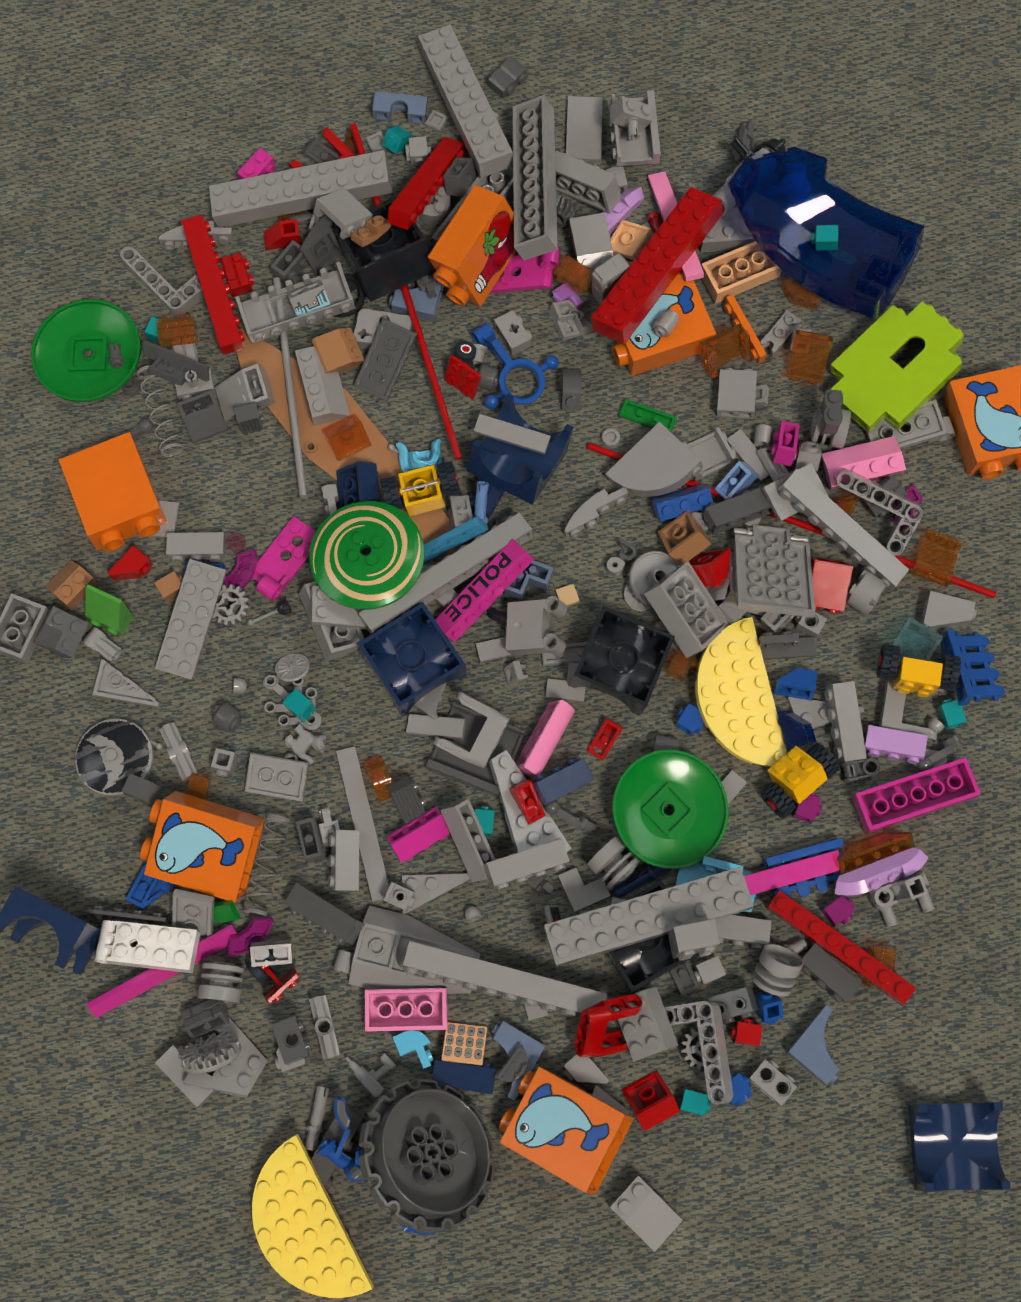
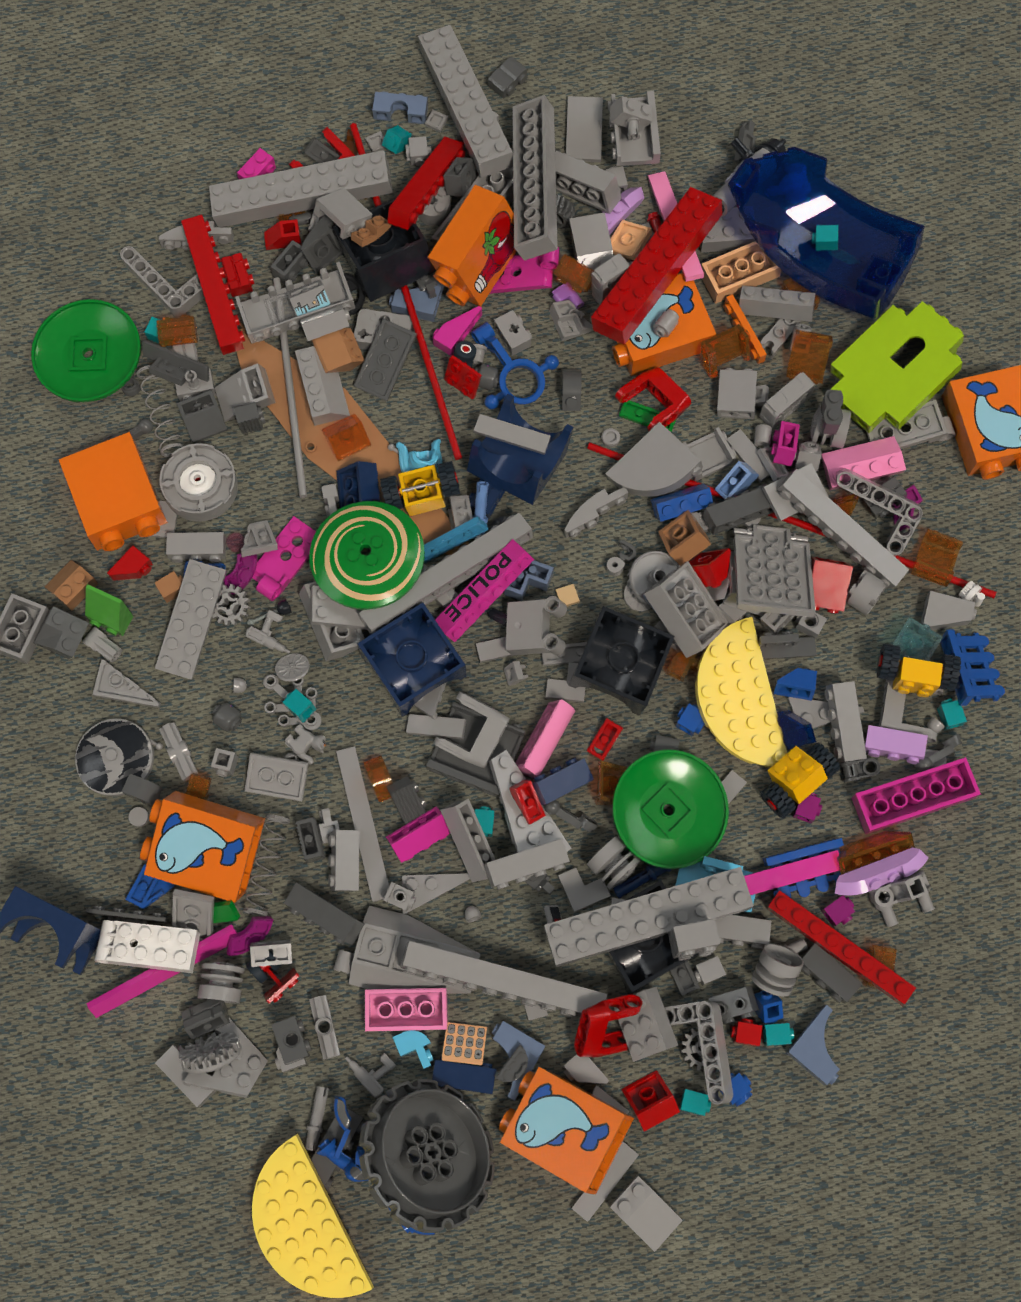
dark grey pin [108,343,124,368] -> none
light grey brick [748,1059,797,1106] -> none
dark blue piece [908,1102,1011,1192] -> none
none -> light grey tile [128,807,149,827]
none -> light grey piece [159,443,238,521]
none -> light grey wing [241,520,278,557]
none -> light grey piece [246,610,290,654]
none -> light grey brick [300,304,351,341]
none -> dark pink slope [432,306,482,356]
none -> light grey tile [571,1142,639,1222]
none -> clear orange slope [596,761,627,805]
none -> red connector [615,367,691,431]
none -> light grey brick [739,285,816,322]
none -> light grey axle [759,372,816,430]
none -> teal brick [763,1023,794,1046]
none -> white piece [959,581,985,607]

